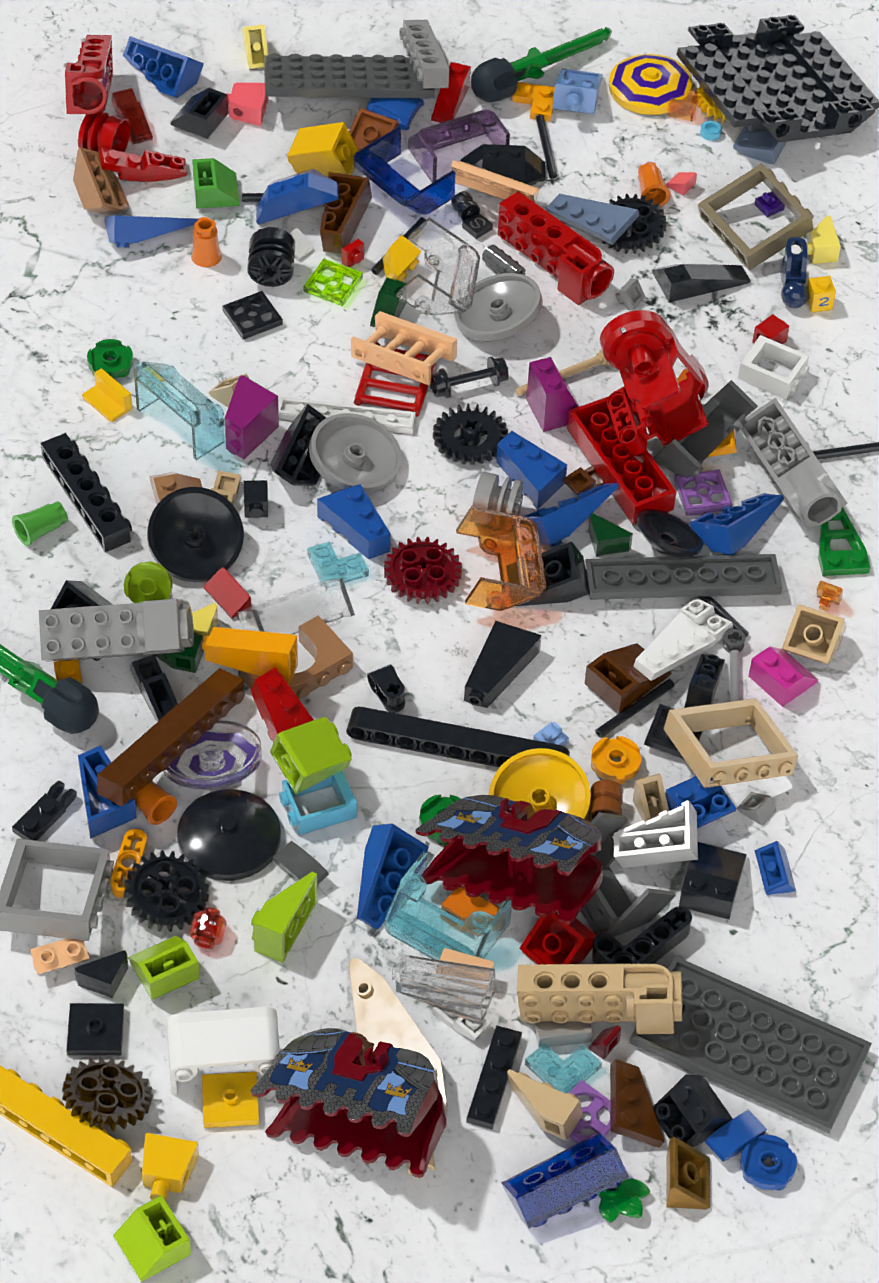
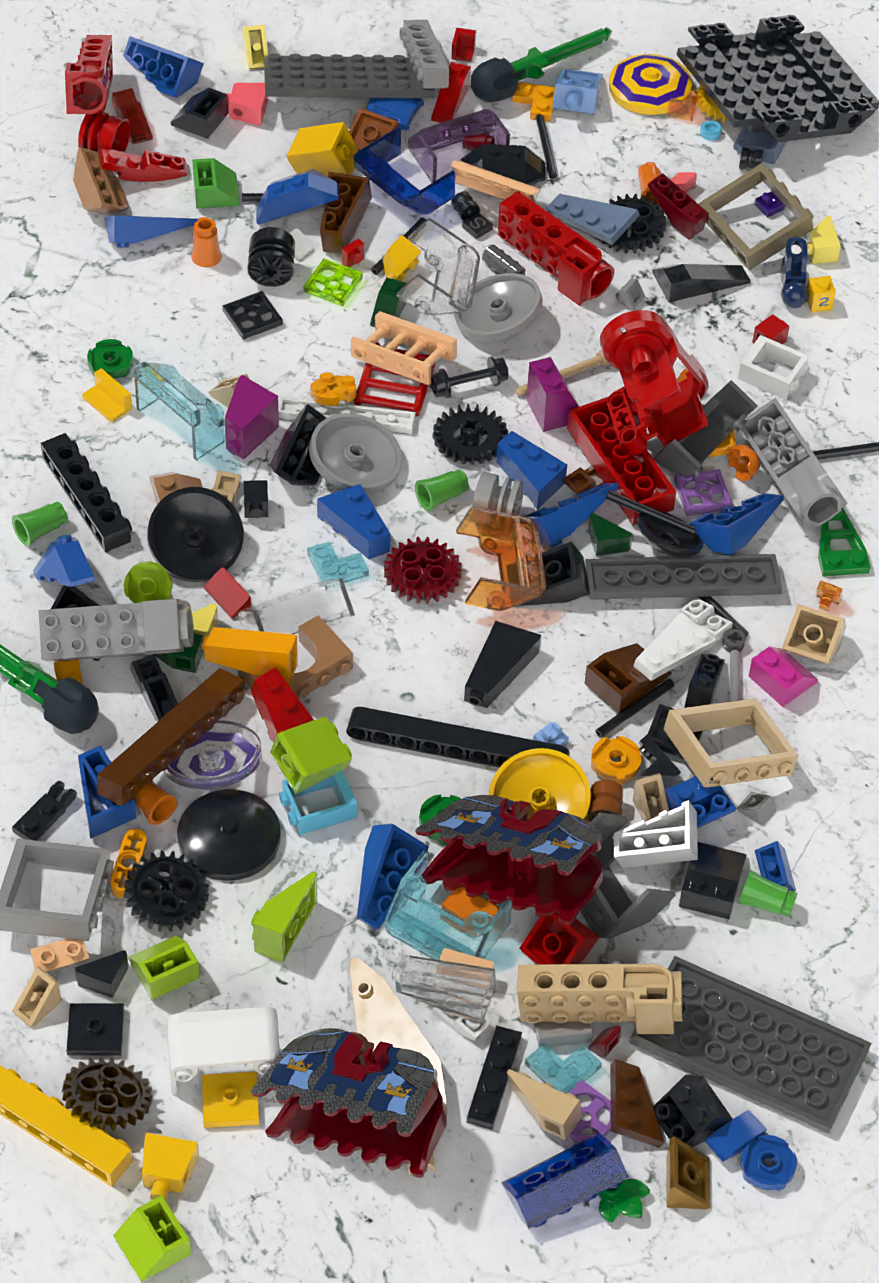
clear red head [189,907,227,949] -> none
dark grey slope [273,841,329,885] -> none
black piece [367,664,406,713] -> none
black beam [592,906,692,964] -> none
none -> tan slope [12,967,61,1027]
none -> blue wedge [33,535,95,587]
none -> light orange plate [310,372,357,406]
none -> bright green plant [415,470,469,511]
none -> red panel [451,27,477,62]
none -> dark red cone [462,133,495,151]
none -> black bar [605,490,696,536]
none -> black slope [638,734,681,777]
none -> dark red slope [648,173,709,240]
none -> orange hair [727,444,760,482]
none -> bright green plant [738,869,798,917]
none -> black wheel [739,147,764,169]

